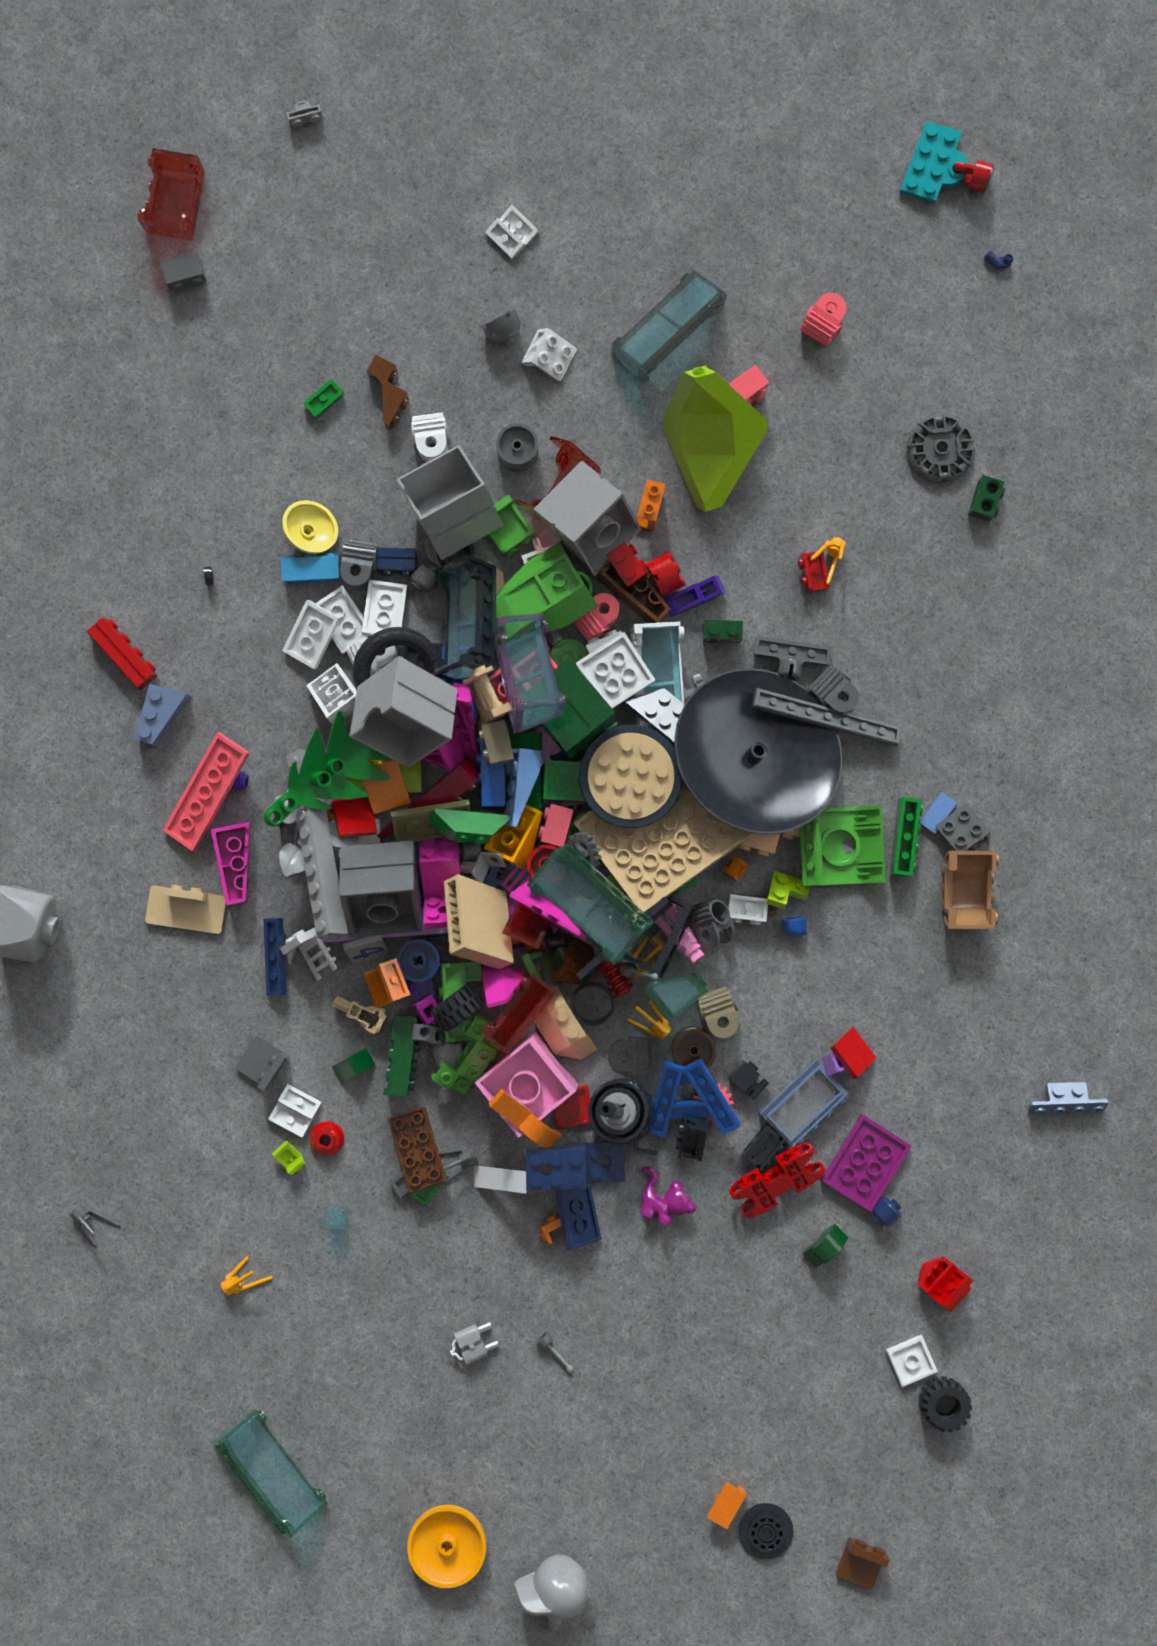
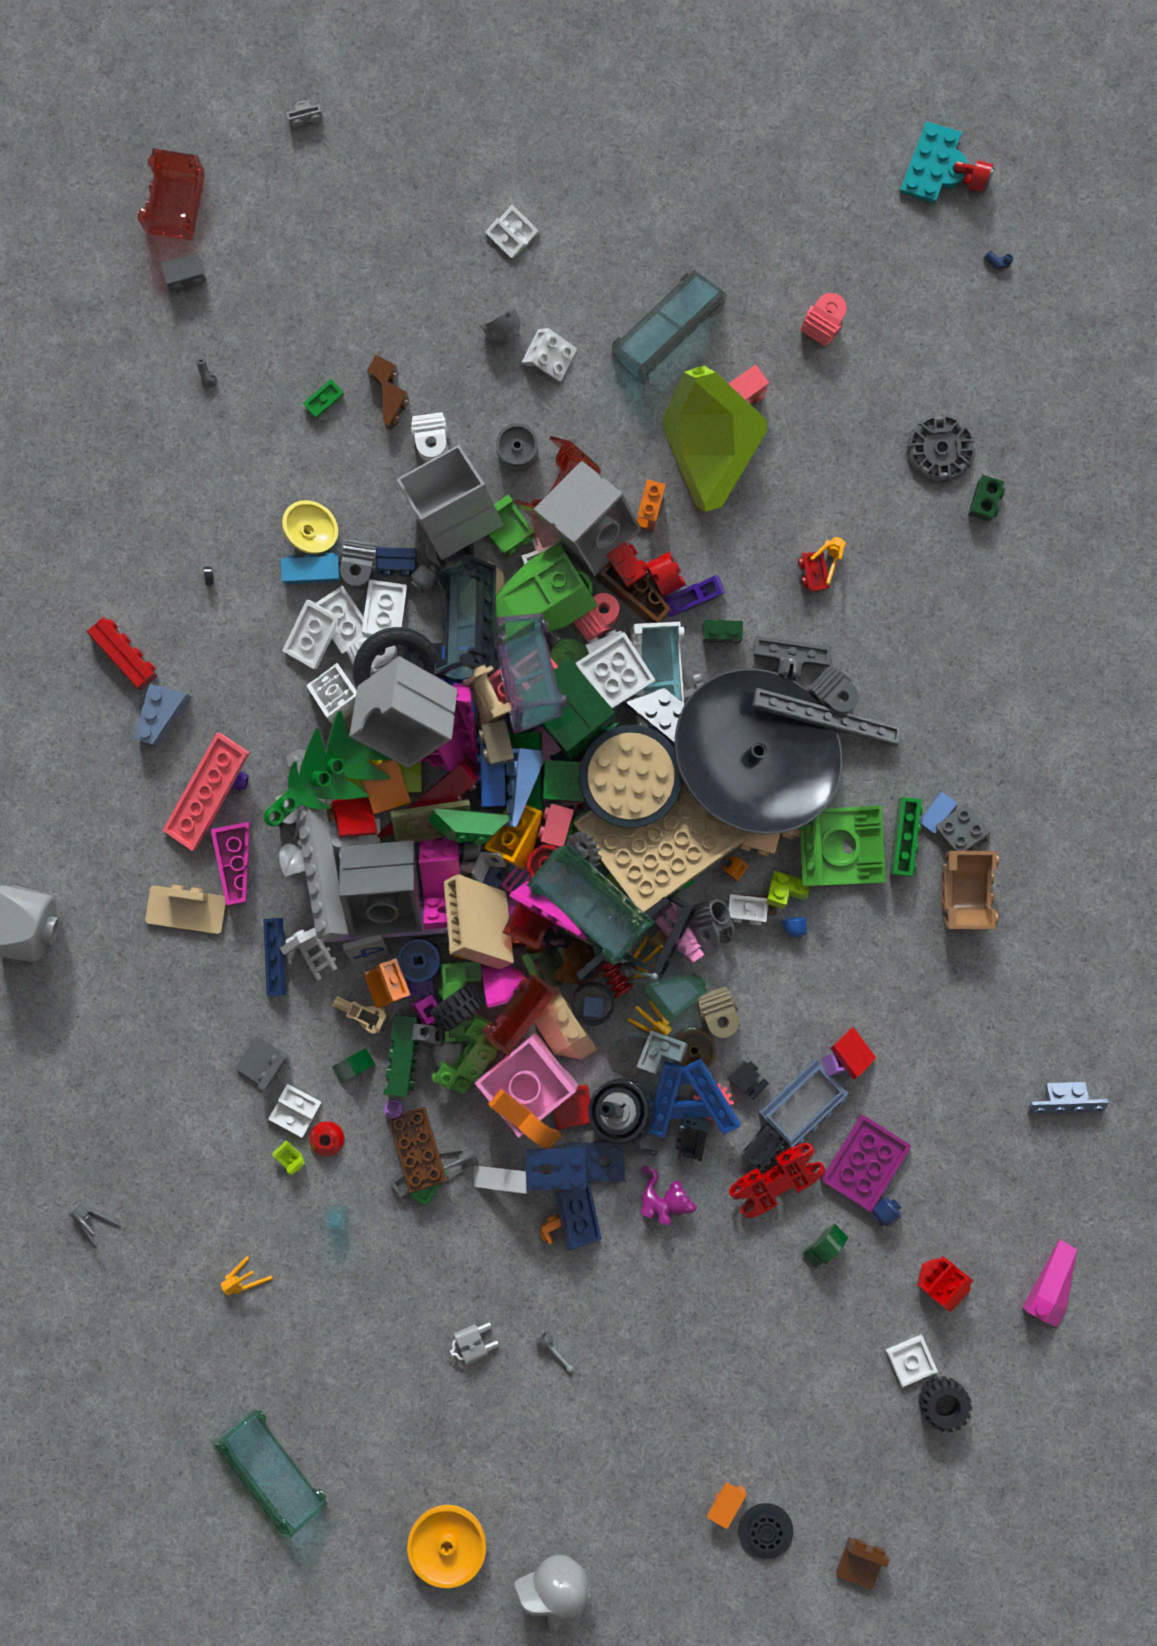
none -> dark grey arm [196,358,217,386]
none -> medium lavender plate [384,1099,404,1119]
none -> medium blue tile [583,996,604,1018]
none -> light grey plate [637,1031,688,1075]
none -> dark pink wedge [1022,1239,1077,1327]

